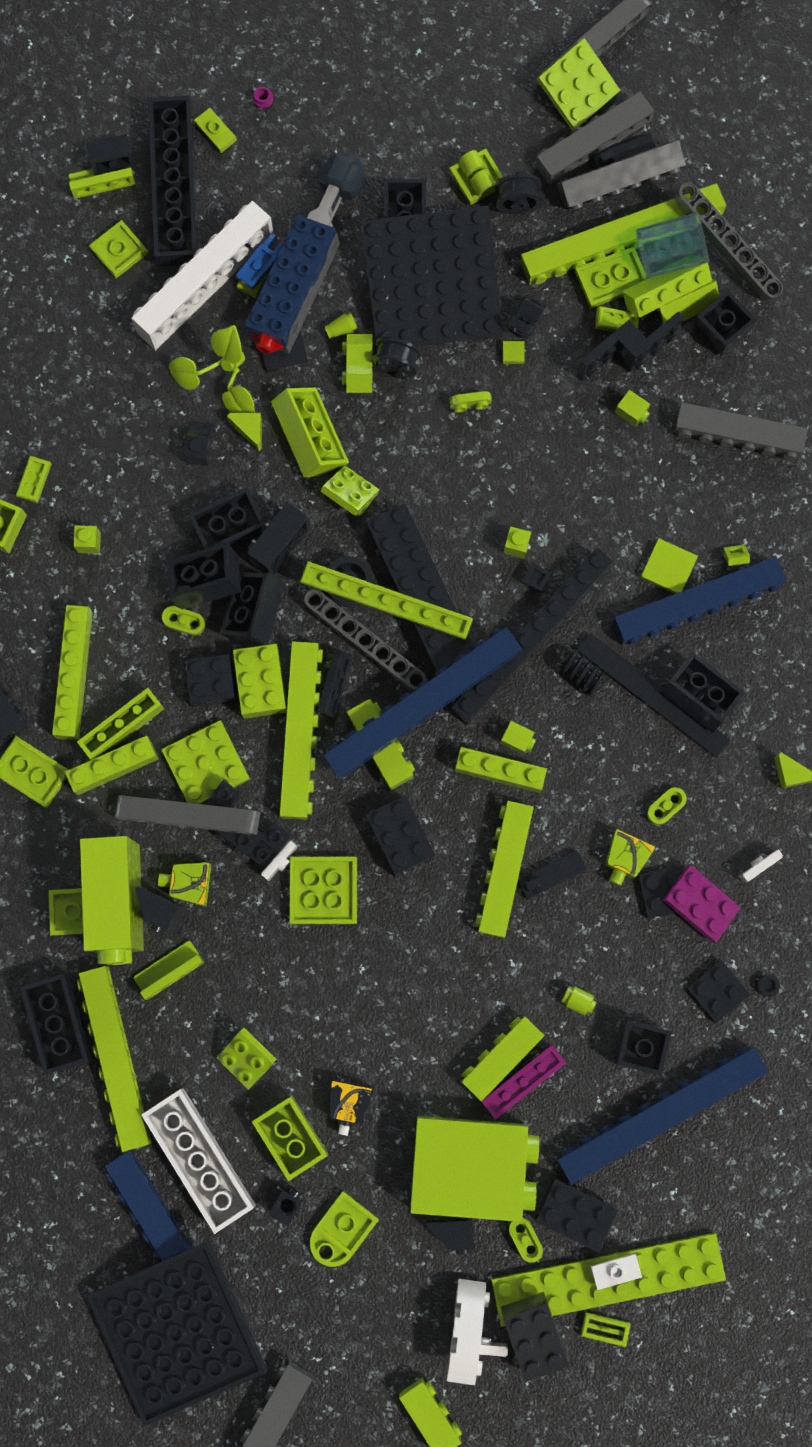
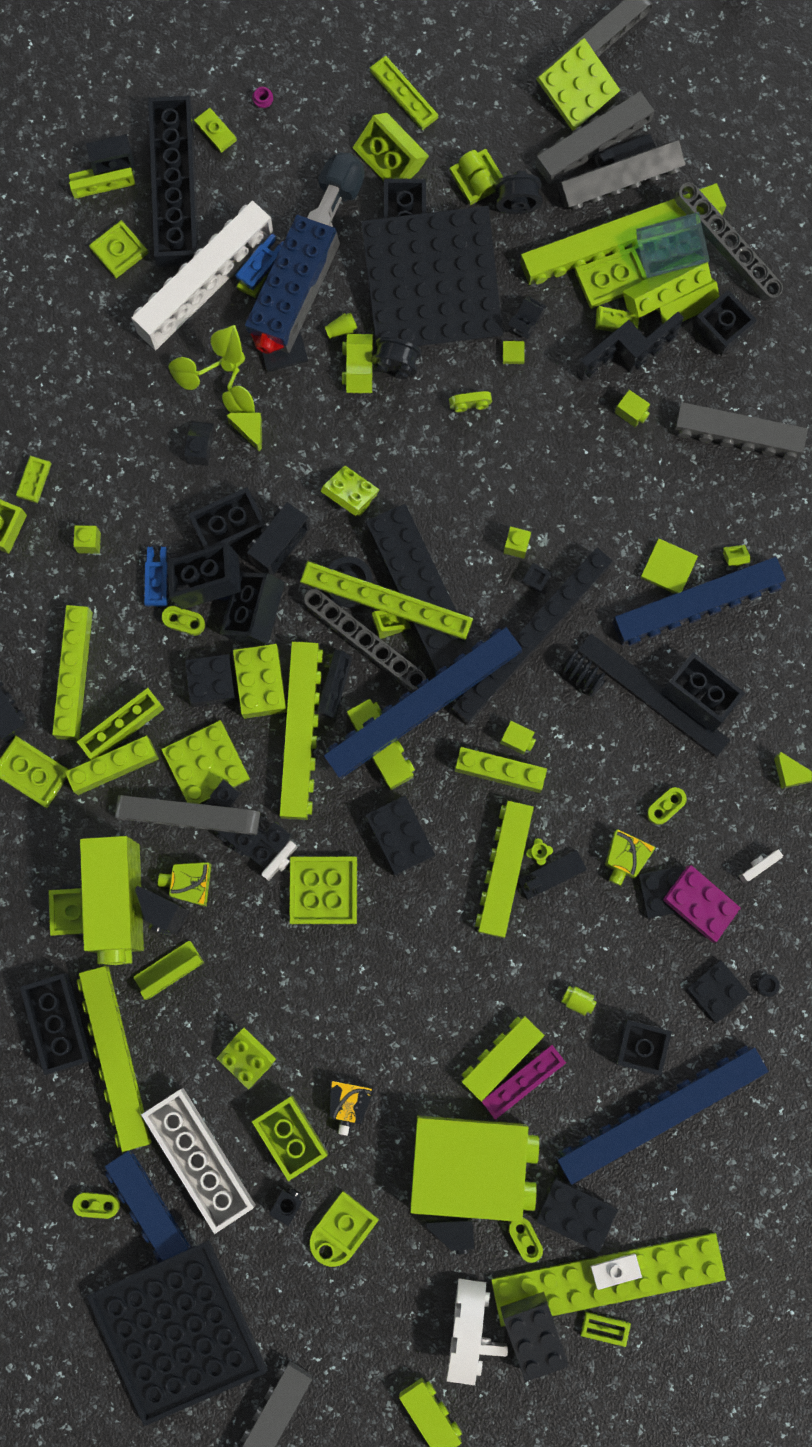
lime slope [271,387,349,477] -> none
none -> lime plate [73,1192,120,1219]
none -> blue hinge [145,547,168,606]
none -> lime slope [353,113,429,180]
none -> lime tile [370,55,438,130]
none -> lime slope [372,611,411,639]
none -> lime plate [526,839,553,865]

